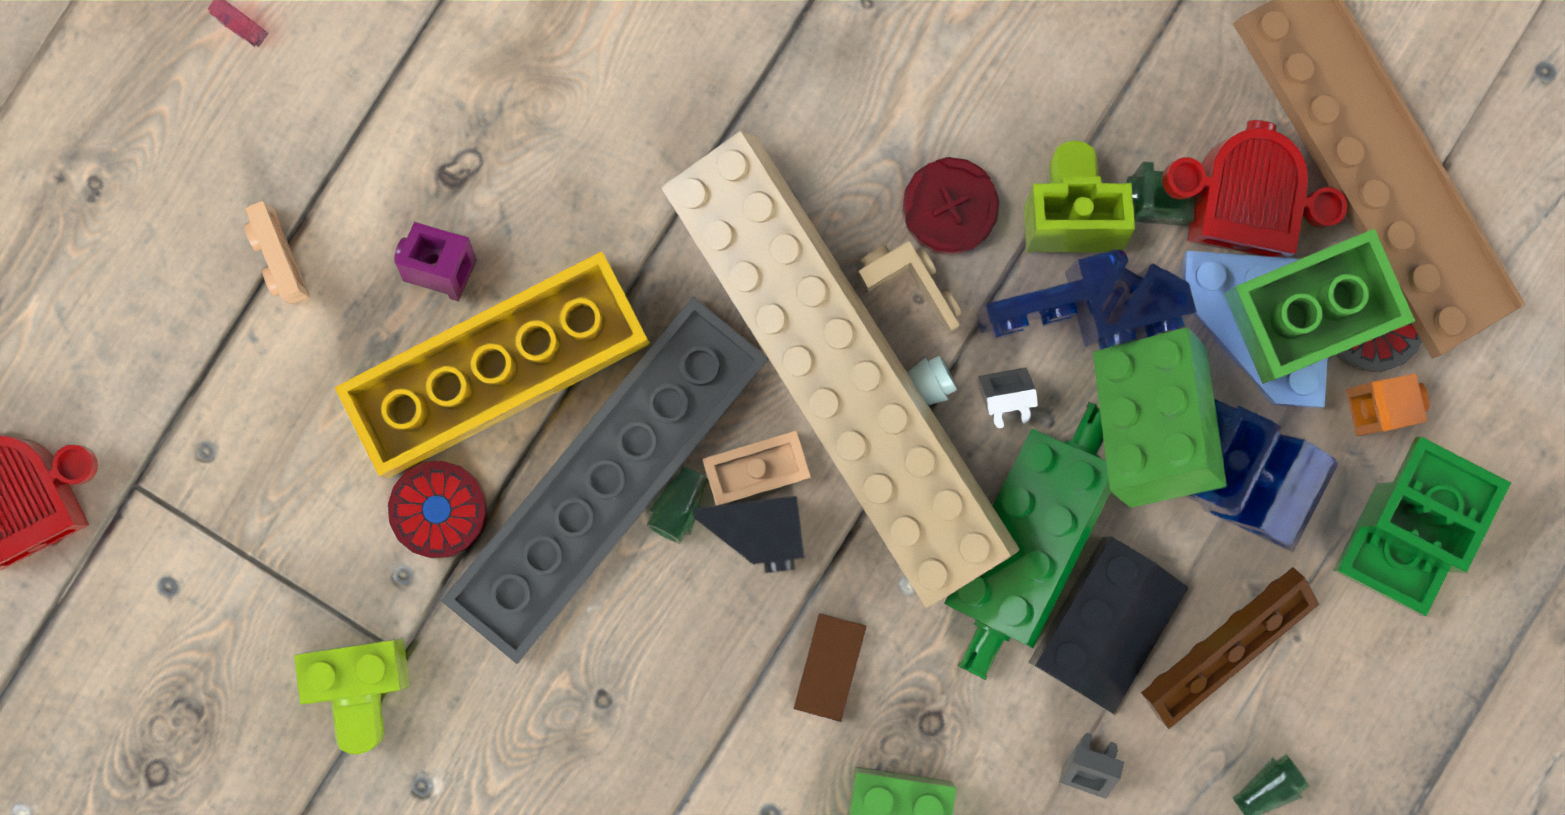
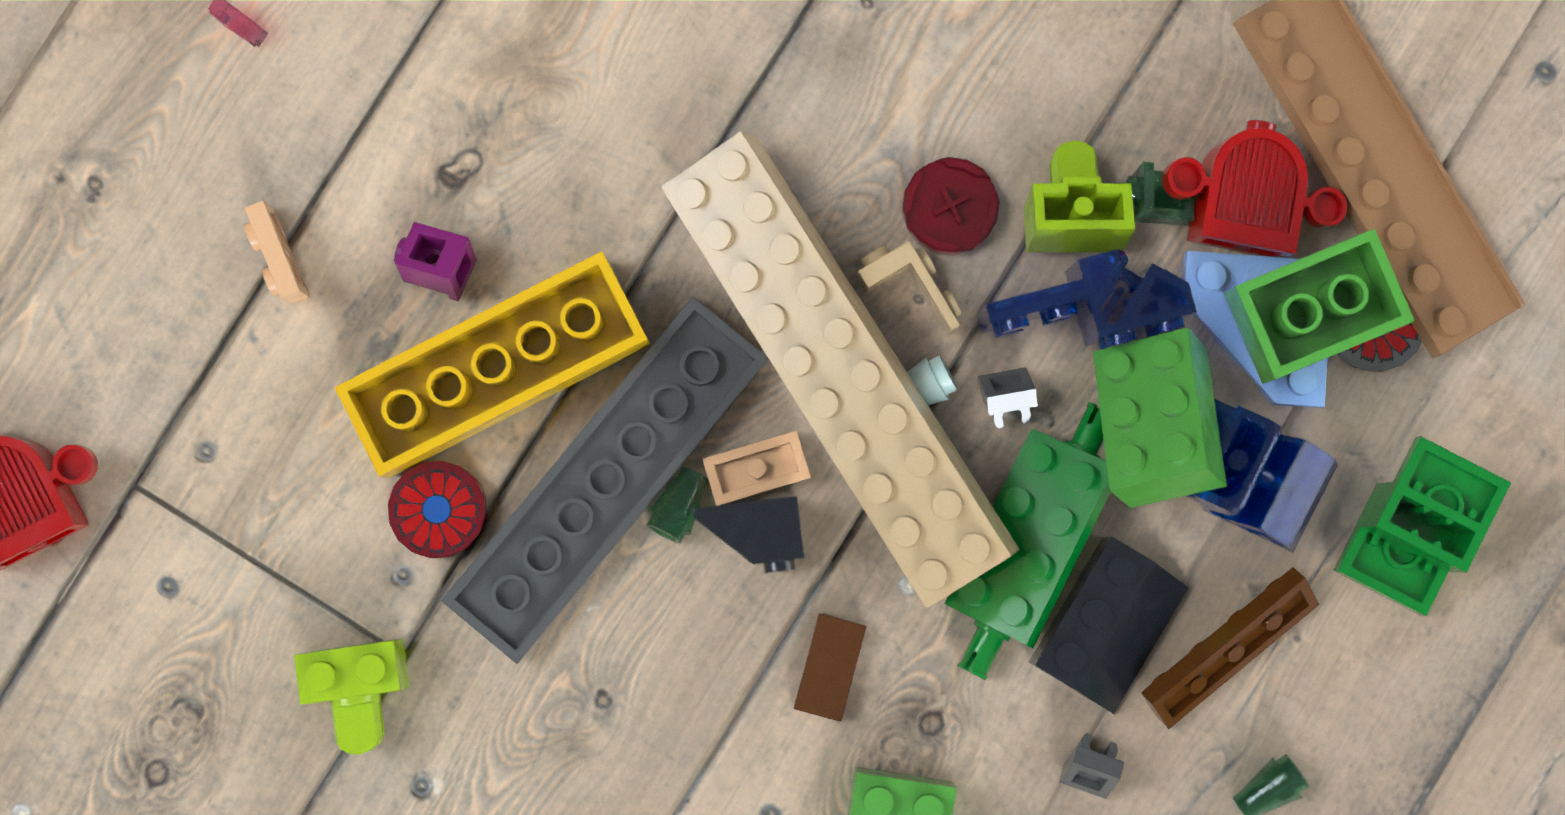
orange slope [1346,373,1430,437] -> none

